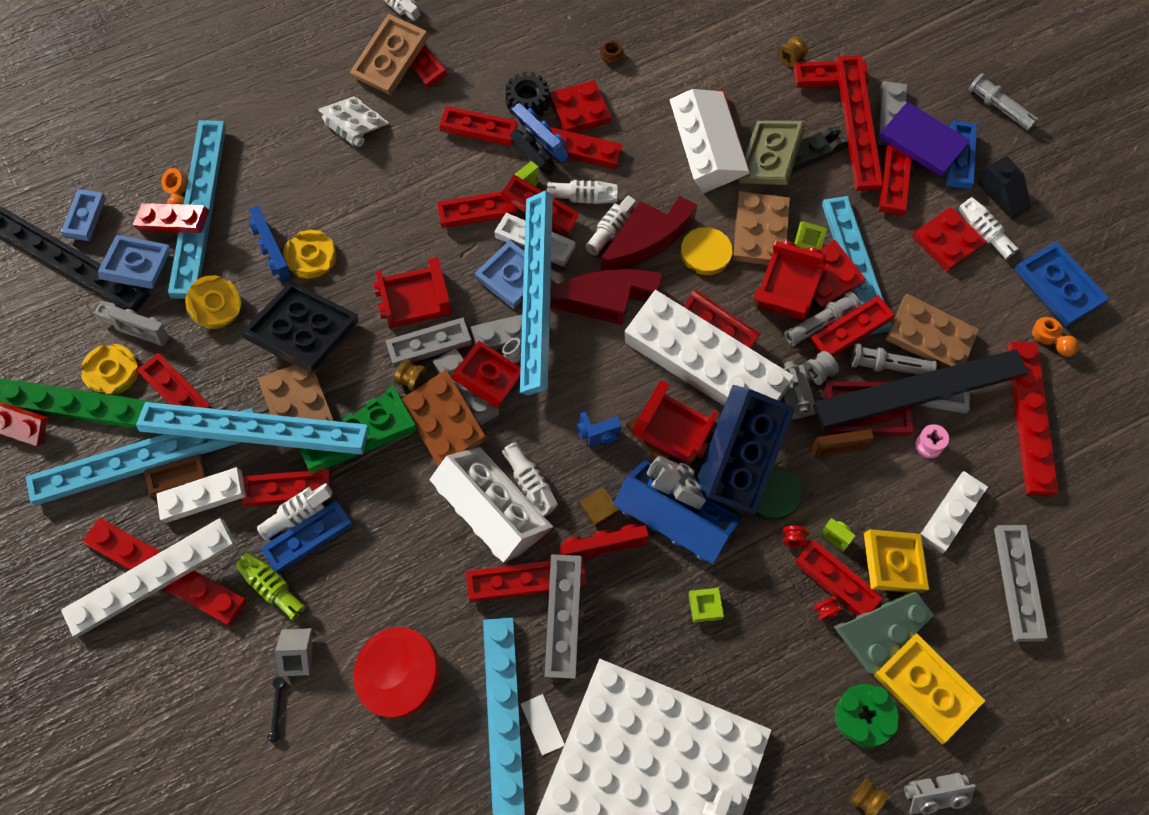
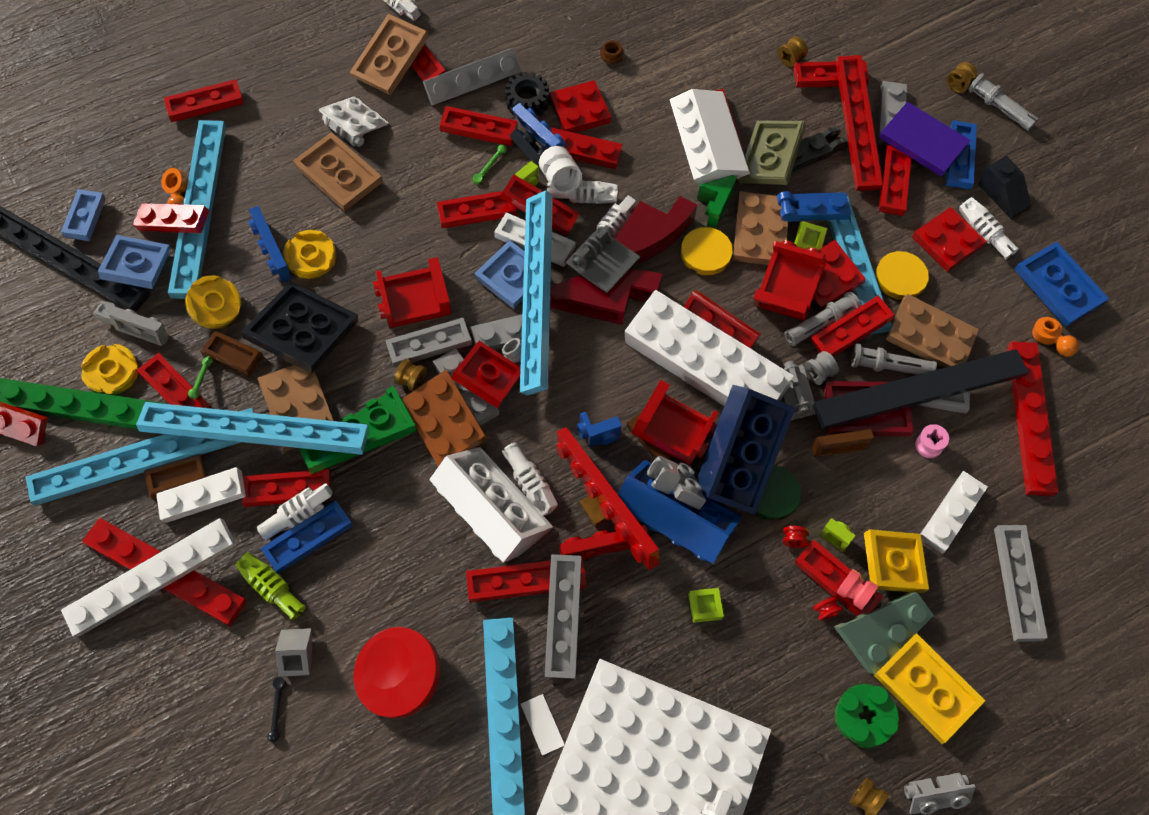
none -> red plate [163,79,244,123]
none -> bright green hinge [188,356,213,399]
none -> reddish brown tile [200,330,263,377]
none -> medium nougat plate [293,132,383,212]
none -> light grey plate [423,48,521,105]
none -> bright green hinge [473,144,507,185]
none -> white wheel [539,146,582,194]
none -> red plate [555,427,659,570]
none -> dark grey hinge [565,225,640,293]
none -> green slope [697,175,737,229]
none -> blue plate [777,191,851,222]
none -> coral wheel [836,569,878,610]
none -> yellow tile [875,251,929,300]
none -> pearl gold wheel [946,62,978,93]

